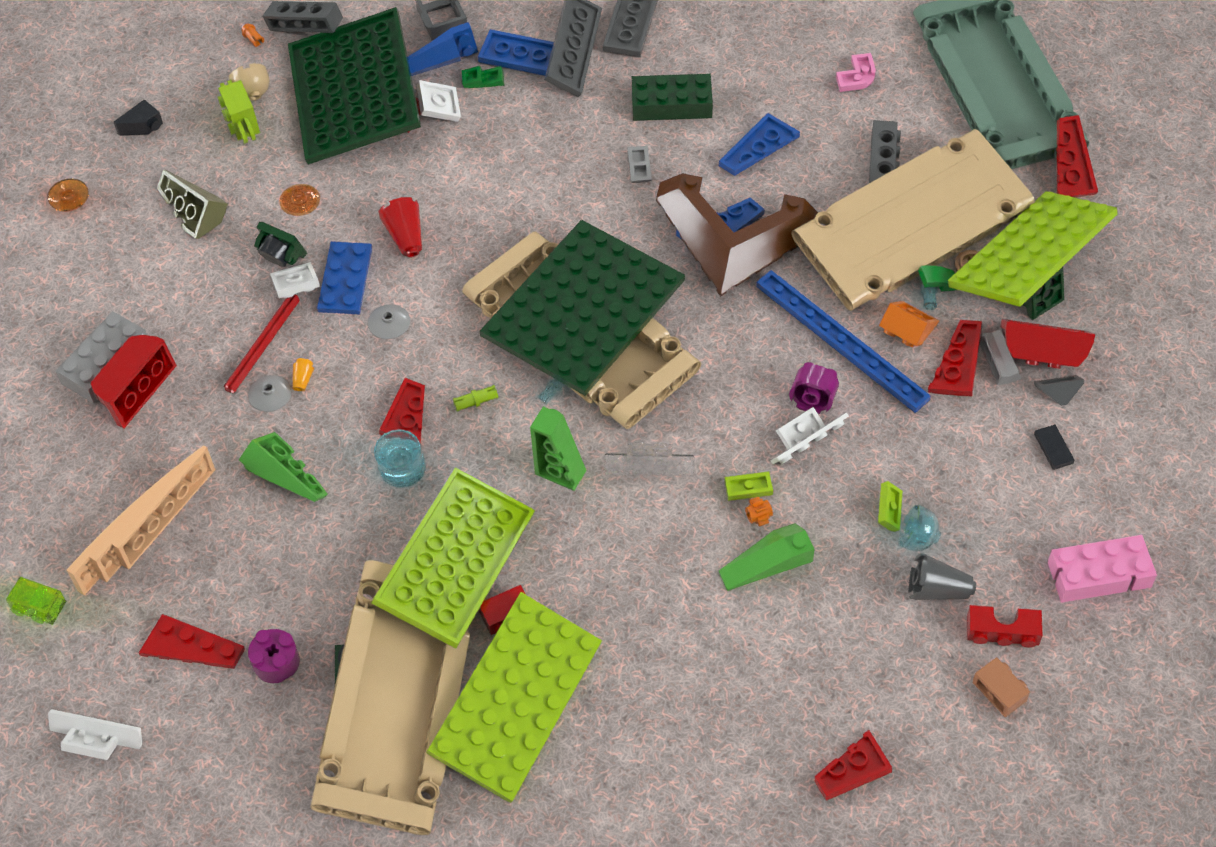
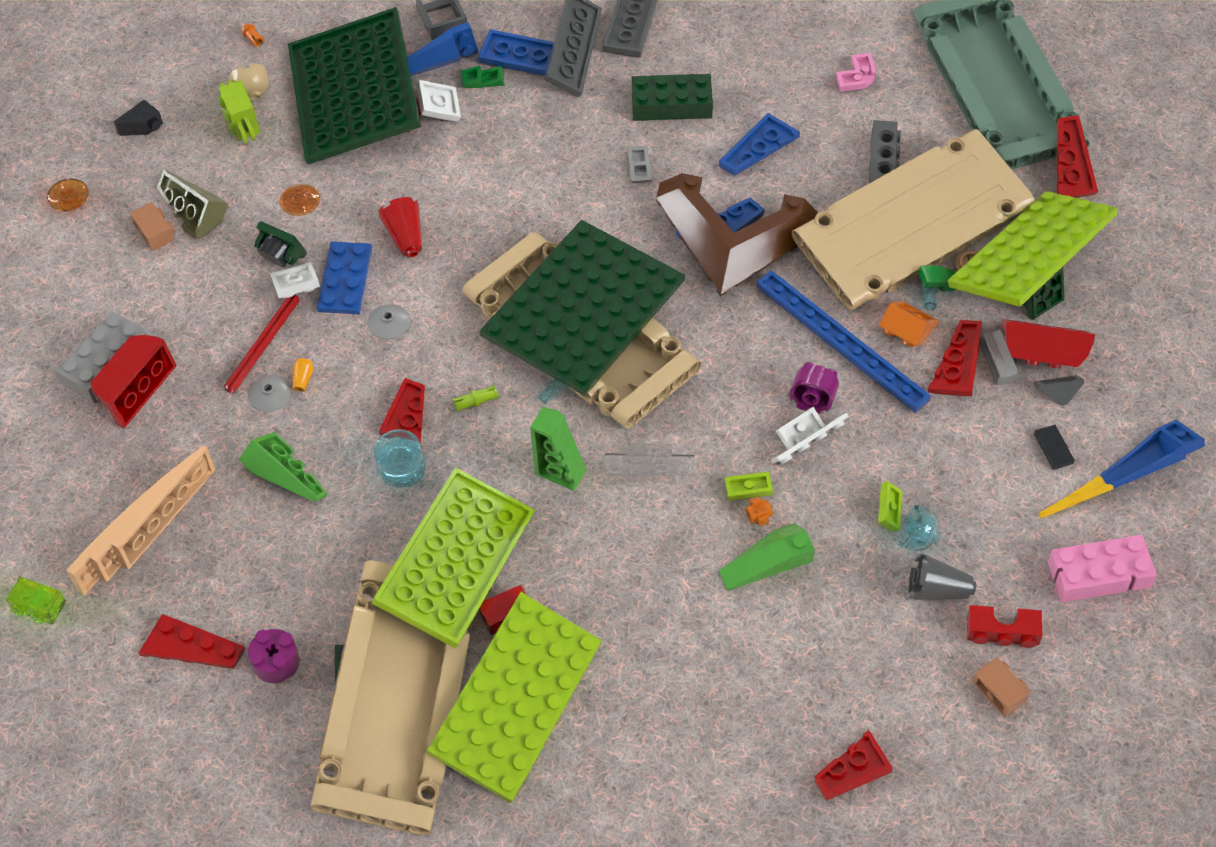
white bracket [48,709,142,760] -> none
dark grey brick [262,1,343,33] -> none
none -> nougat brick [130,202,175,251]
none -> blue plate [1039,419,1205,518]

